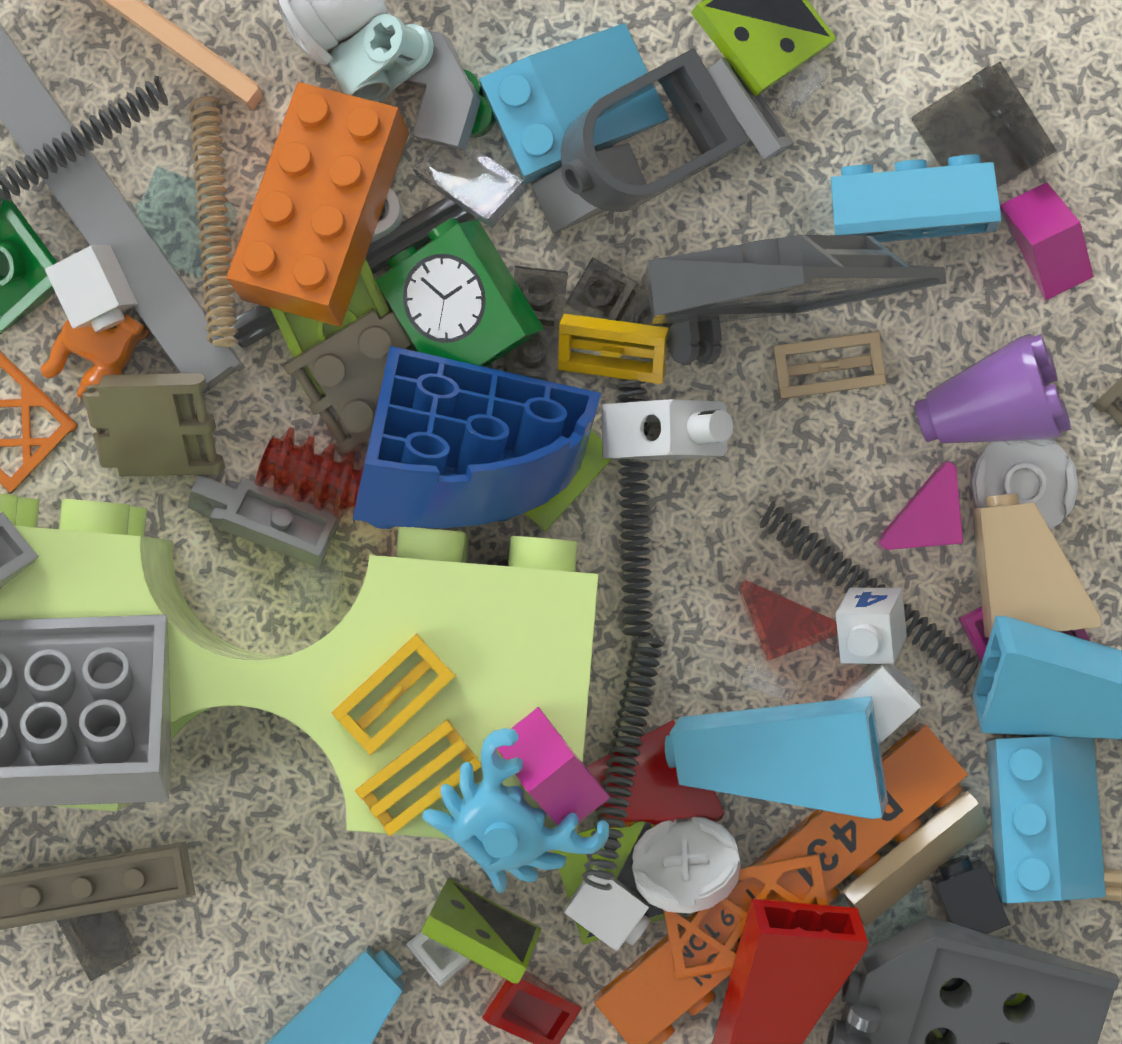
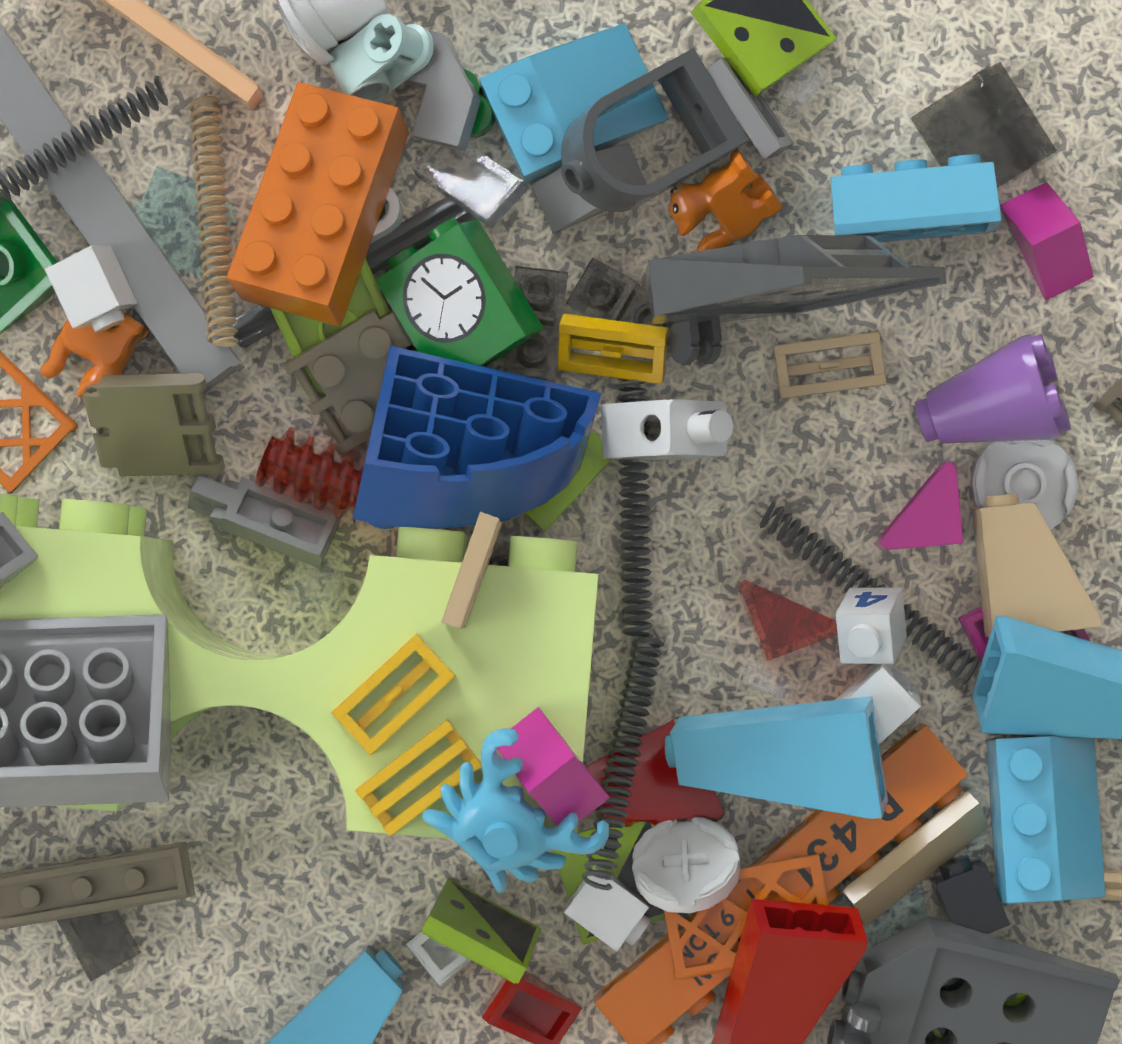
none -> tan tile [441,512,502,629]
none -> orange animal [668,148,784,252]

